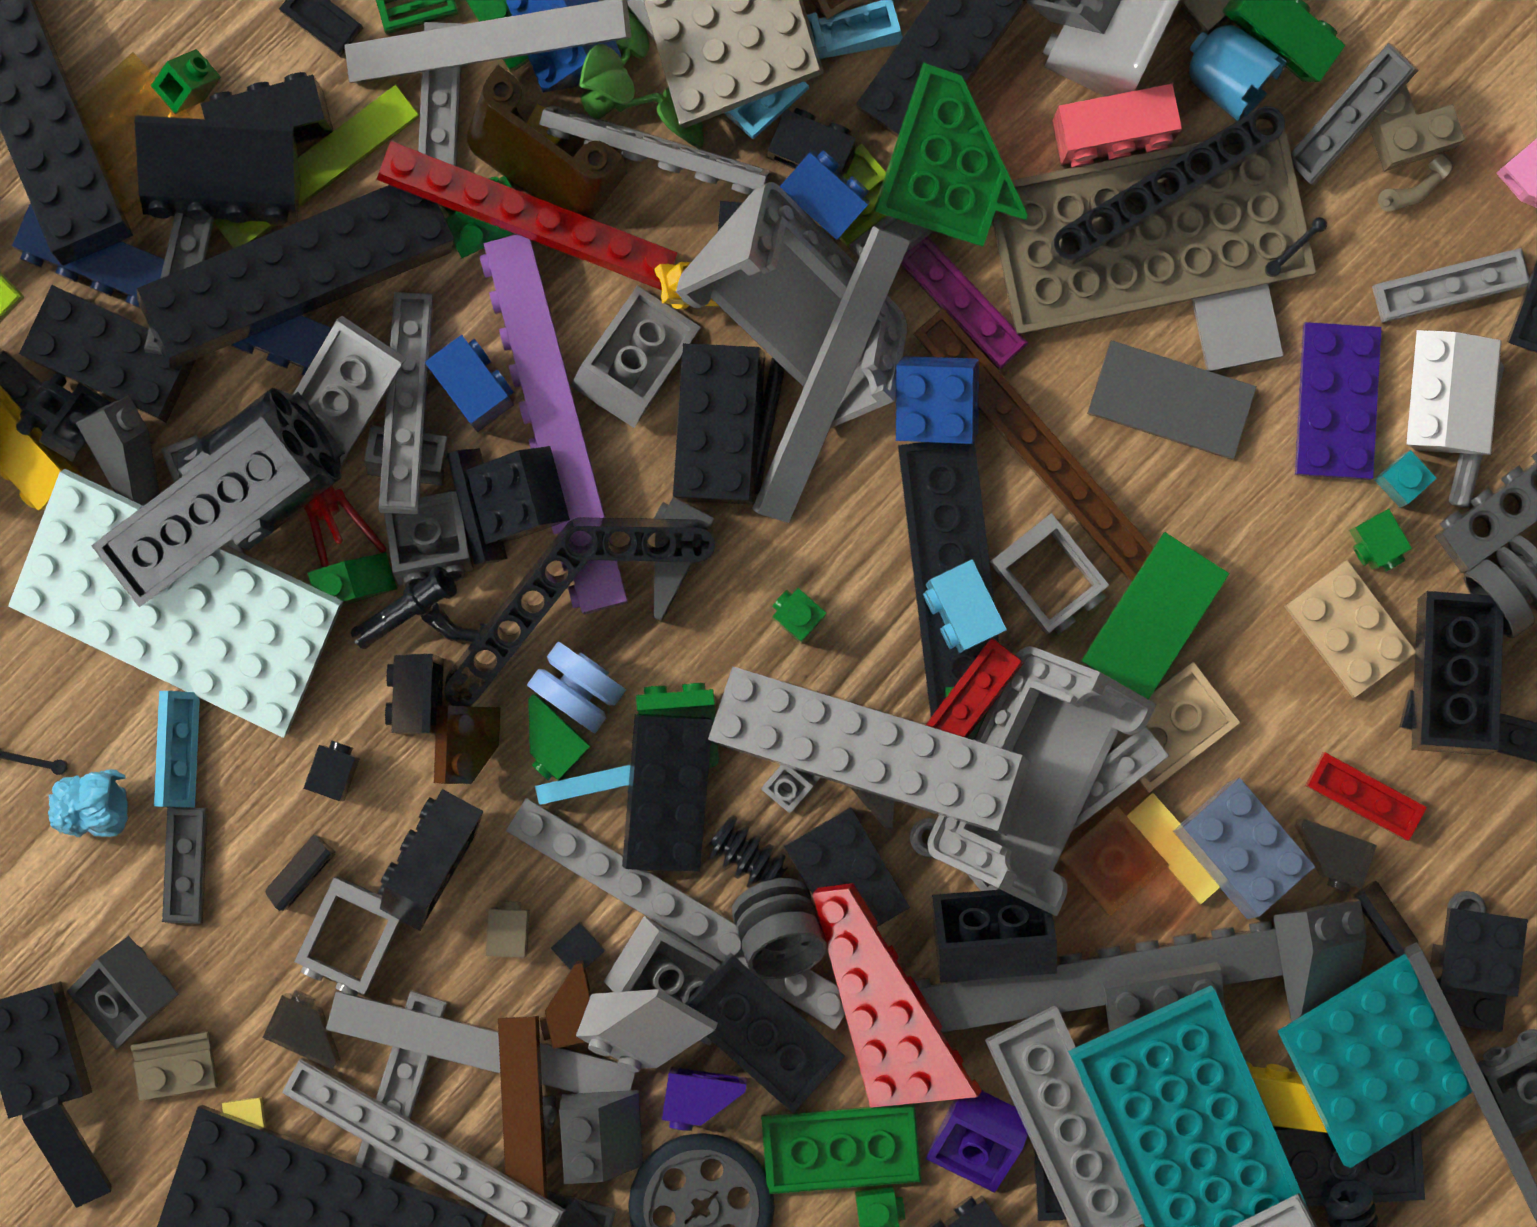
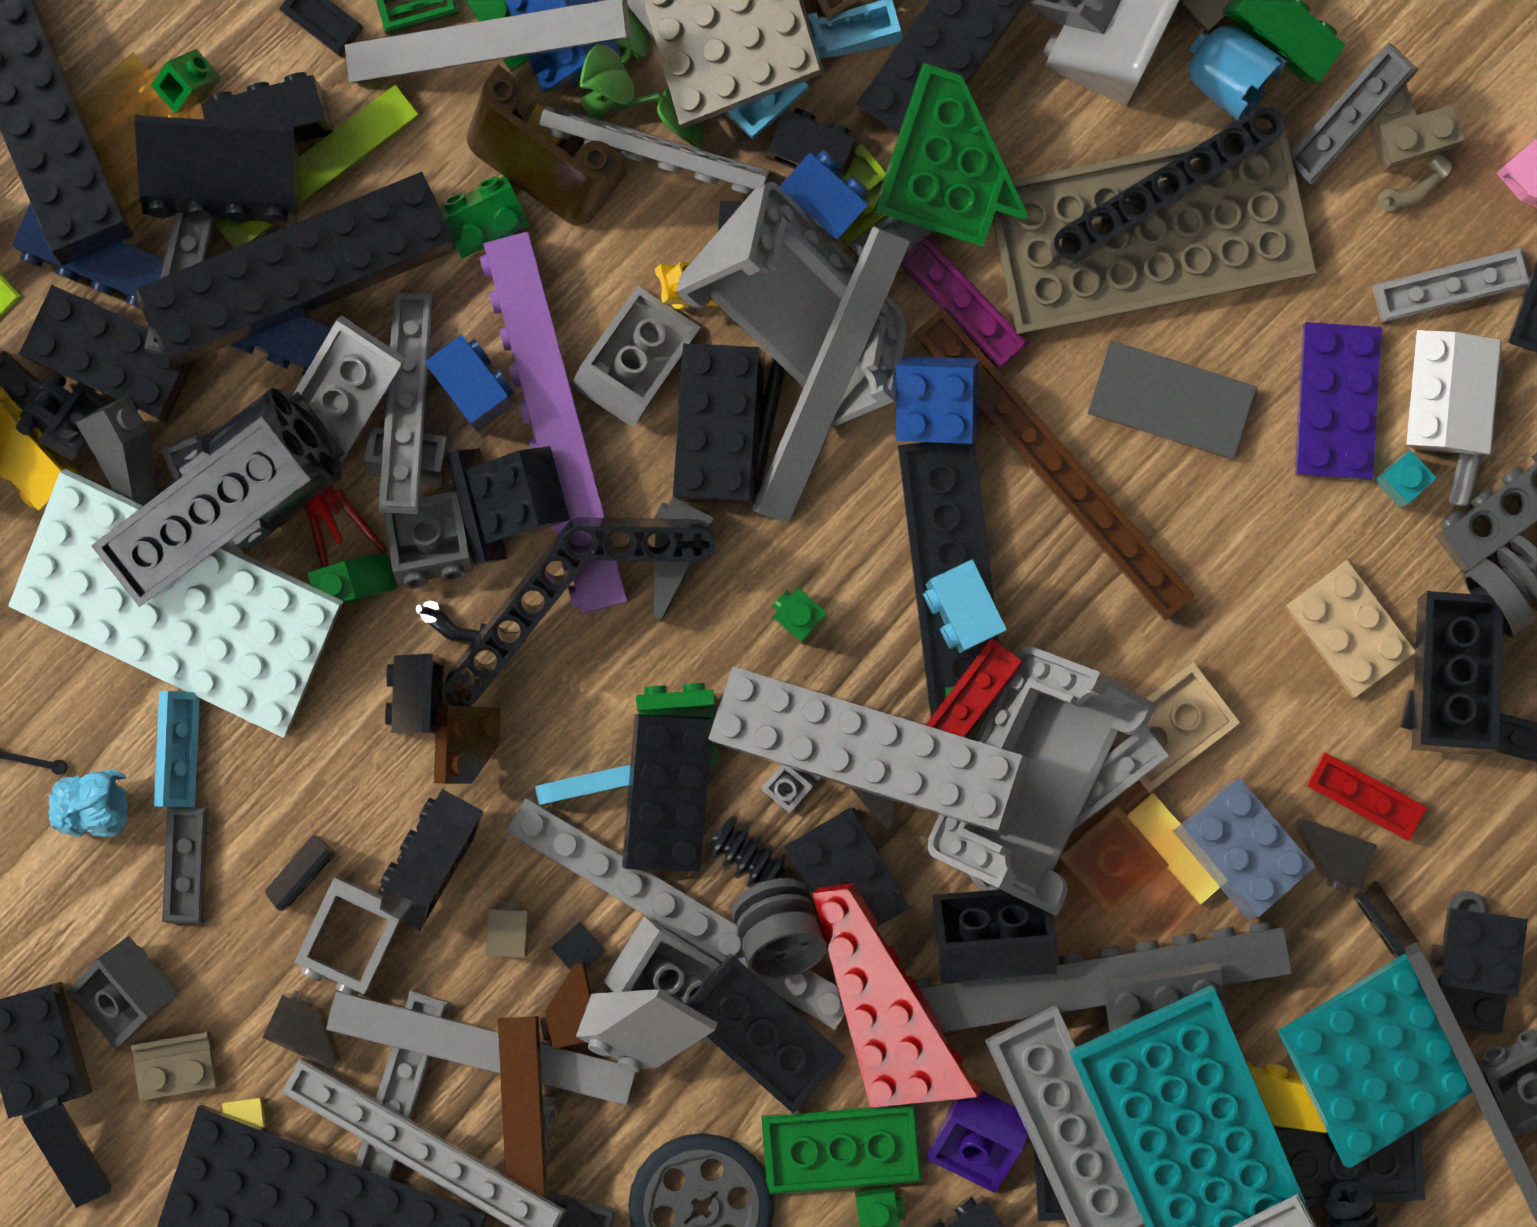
black brick [303,740,360,801] -> none
black pin [351,566,457,649] -> none
red plate [376,141,677,290] -> none
light grey tile [418,22,463,166] -> none
light blue wheel [527,641,626,734] -> none
green slope [528,694,591,781] -> none
dark grey slope [559,1090,643,1184] -> none
dark purple slope [662,1067,747,1131] -> none
flat silver plate [910,818,936,857] -> none
light grey window [990,513,1109,635] -> none
coral brick [1052,83,1182,168] -> none
green tile [1081,532,1230,700] -> none
light grey tile [1192,284,1283,372] -> none
black hinge [1265,217,1327,277] -> none
dark grey slope [1273,901,1367,1022] -> none
green brick [1349,509,1412,571] -> none

